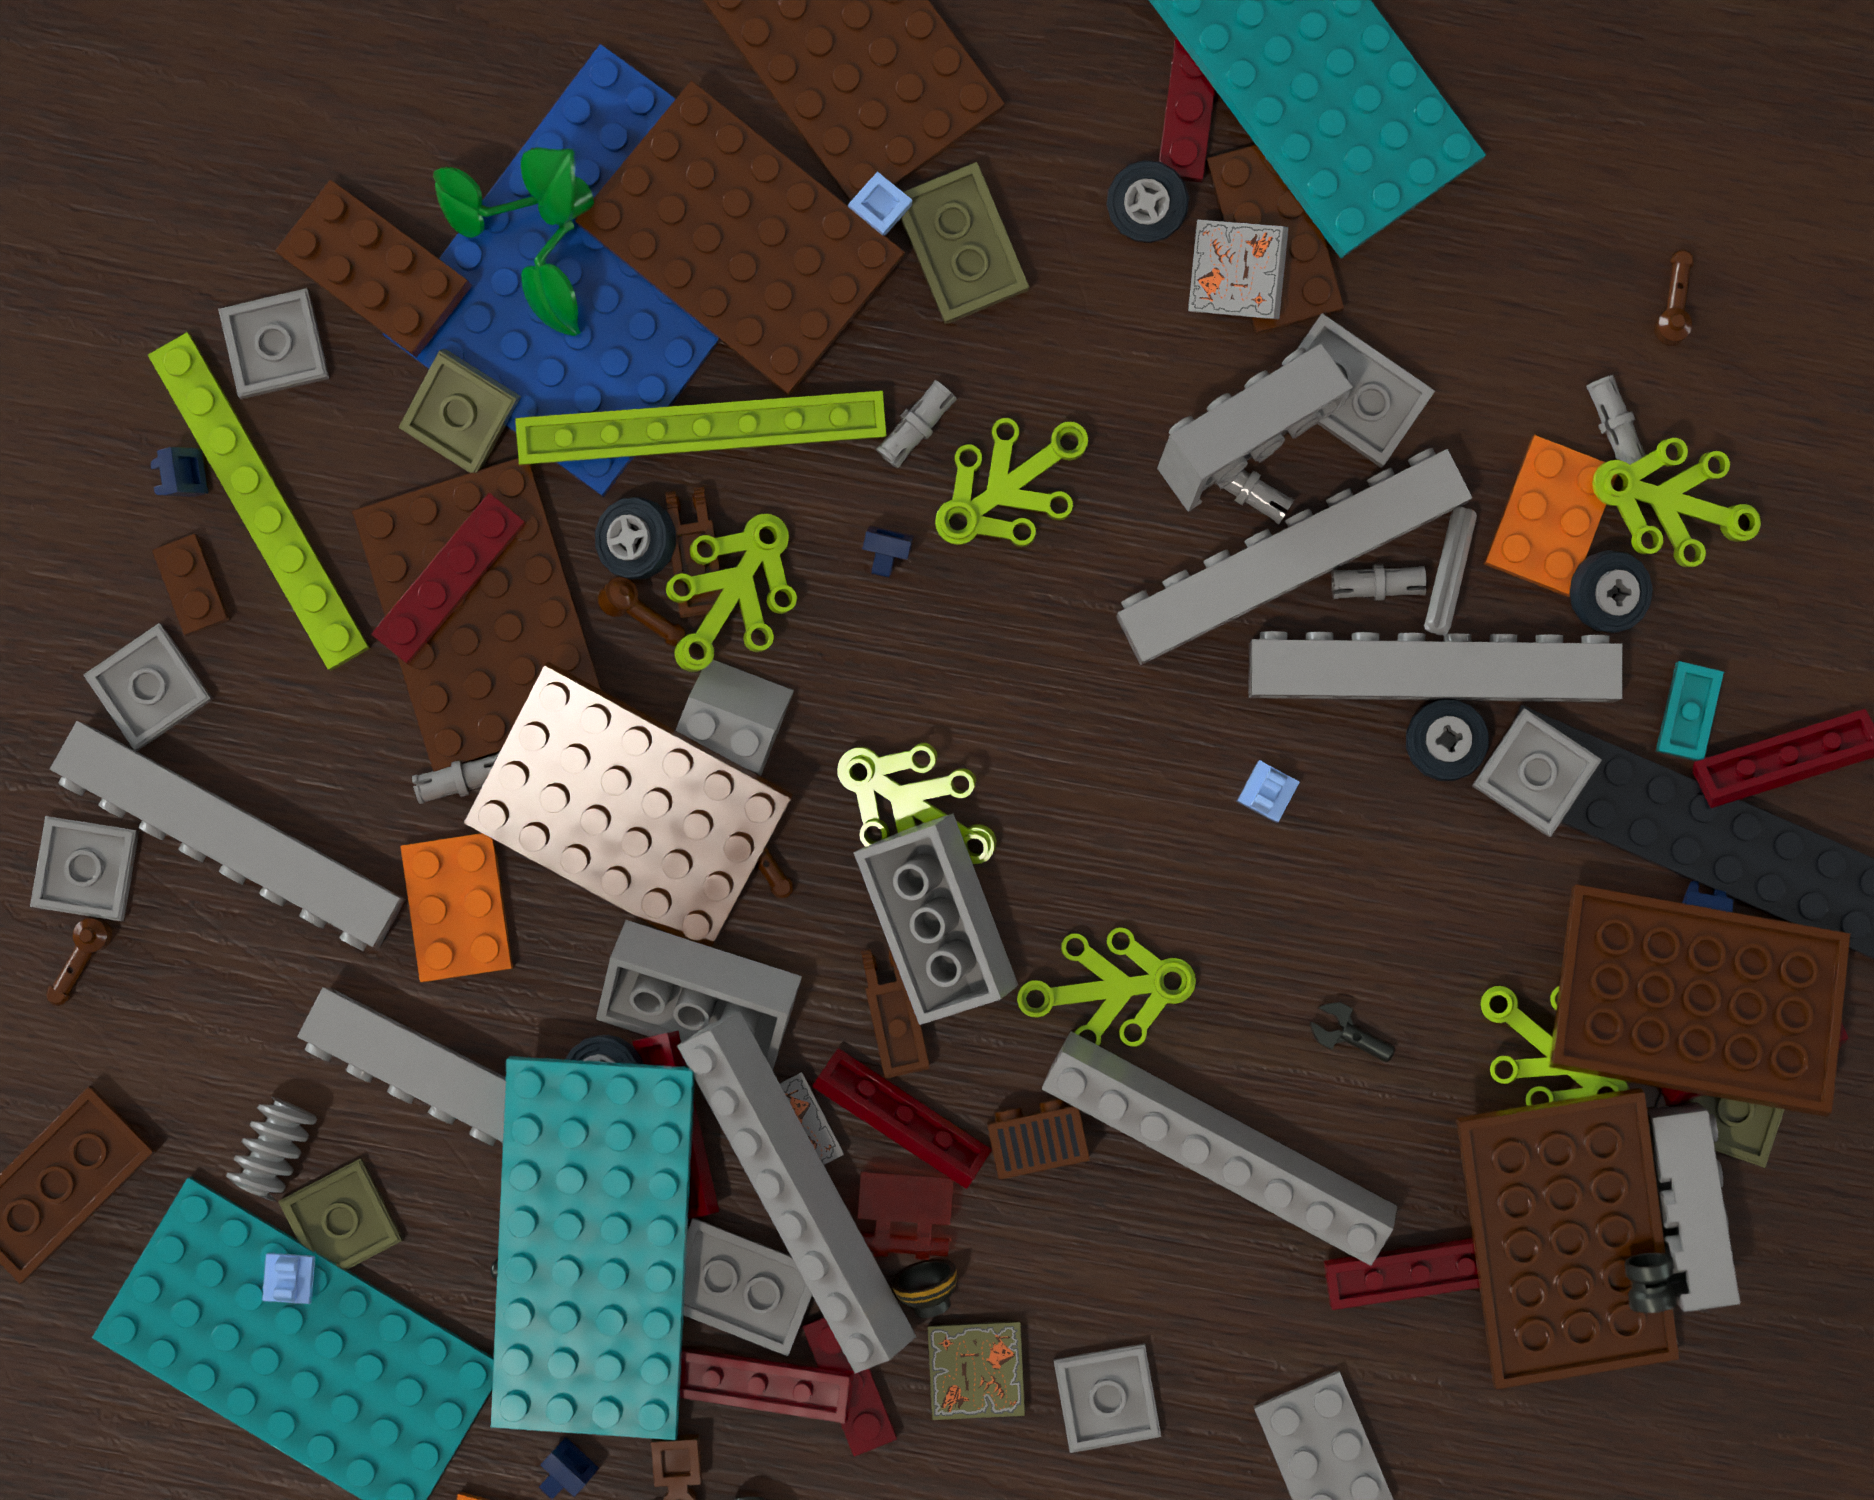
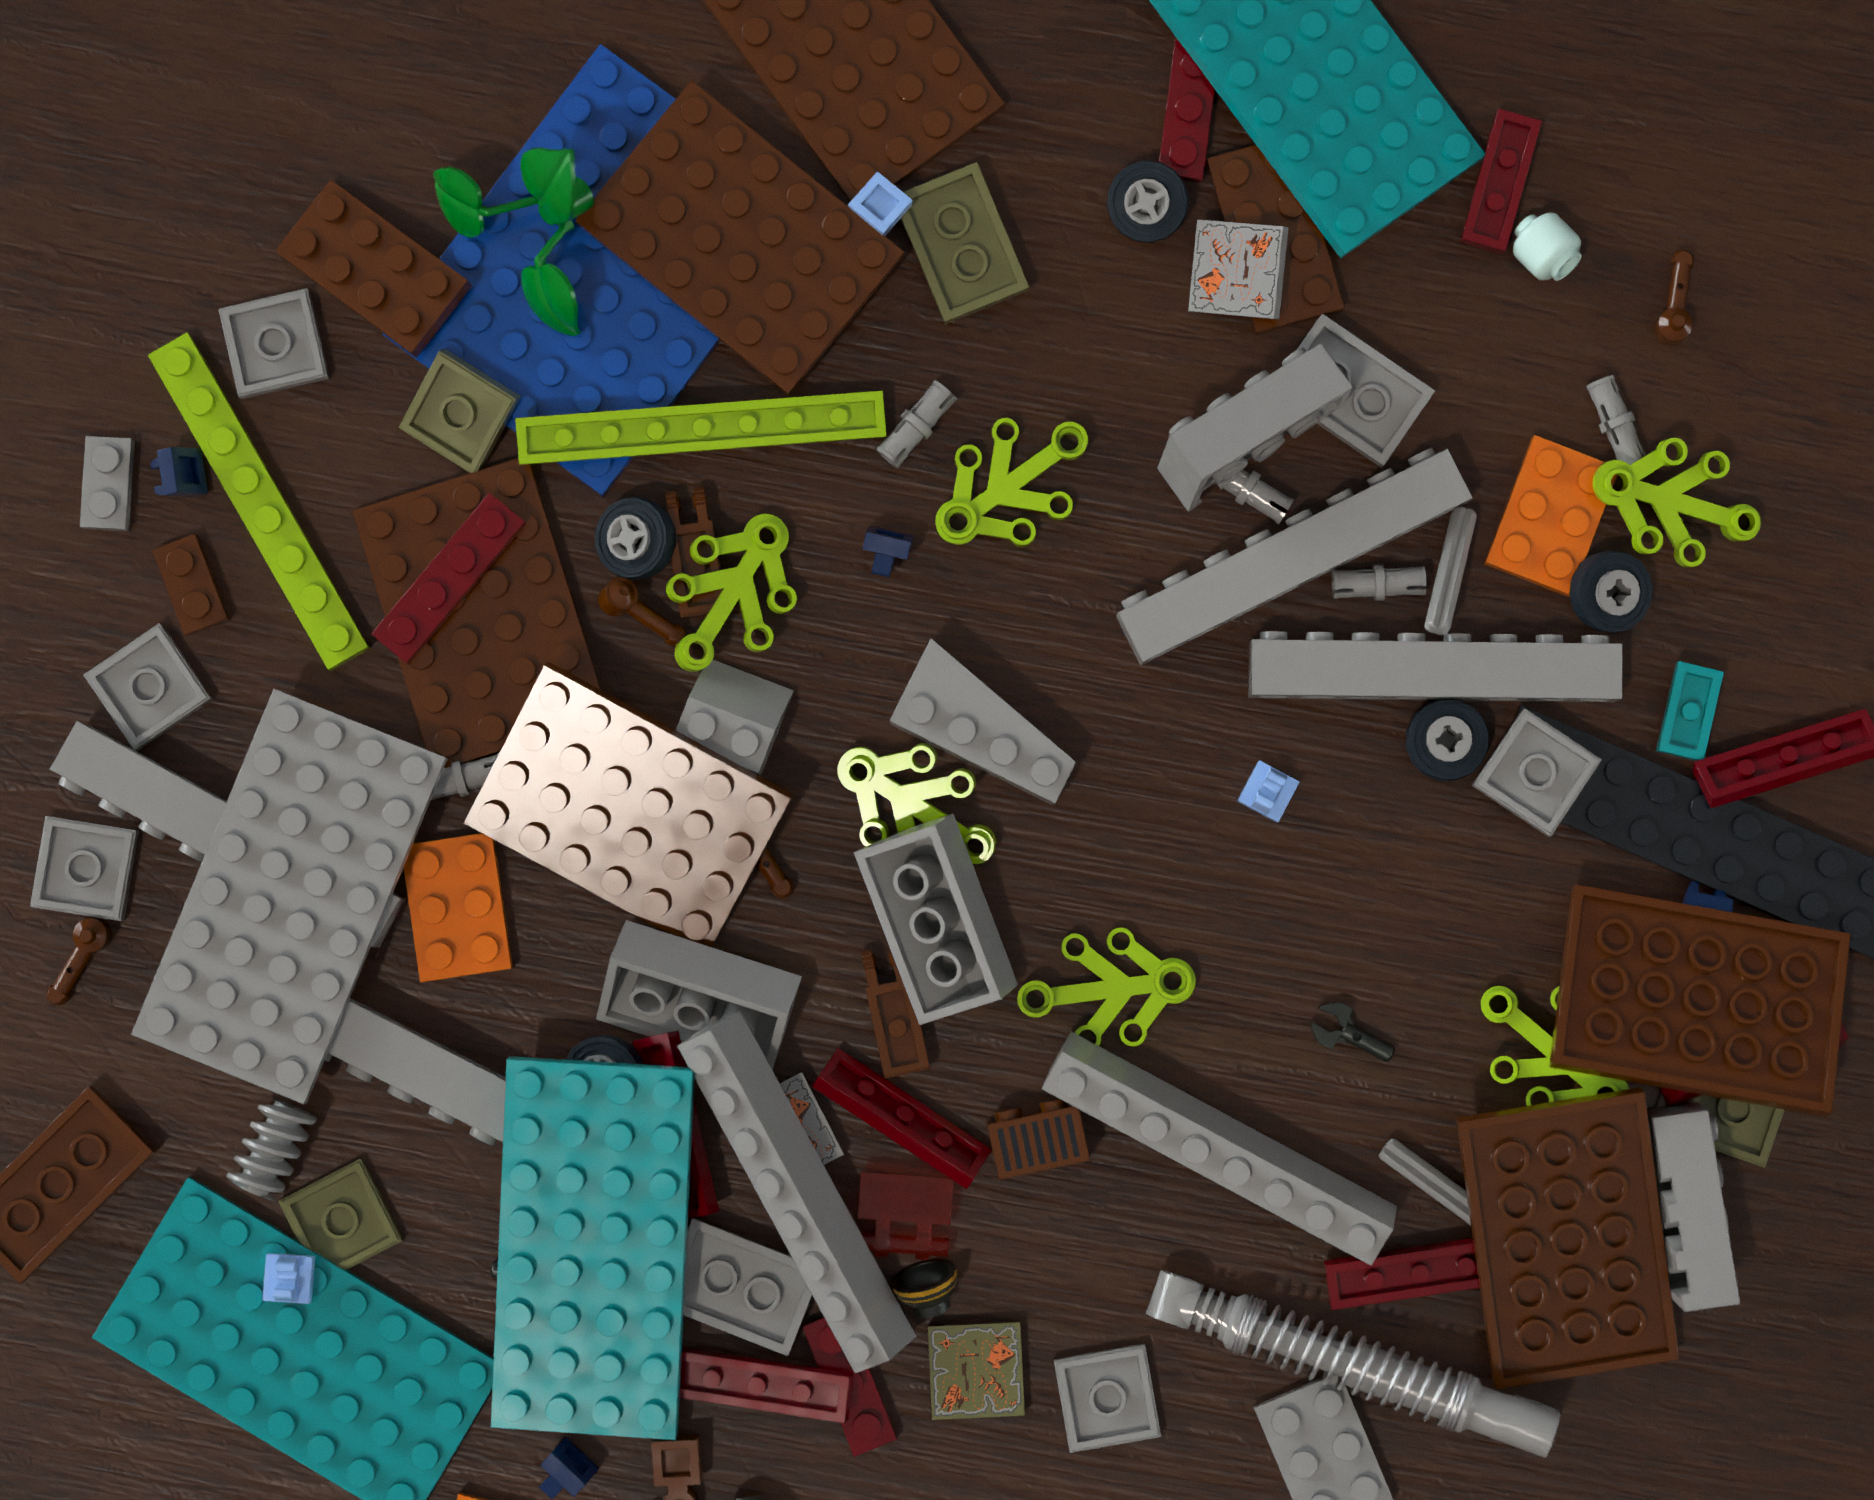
pearl dark grey wheel [1625,1253,1677,1313] -> none
none -> light grey plate [80,436,135,531]
none -> light grey plate [131,689,448,1104]
none -> light grey wedge [889,639,1076,806]
none -> light grey piece [1145,1270,1561,1458]
none -> light grey axle [1379,1139,1471,1225]
none -> dark red plate [1459,108,1542,254]
none -> light aqua head [1513,213,1582,281]

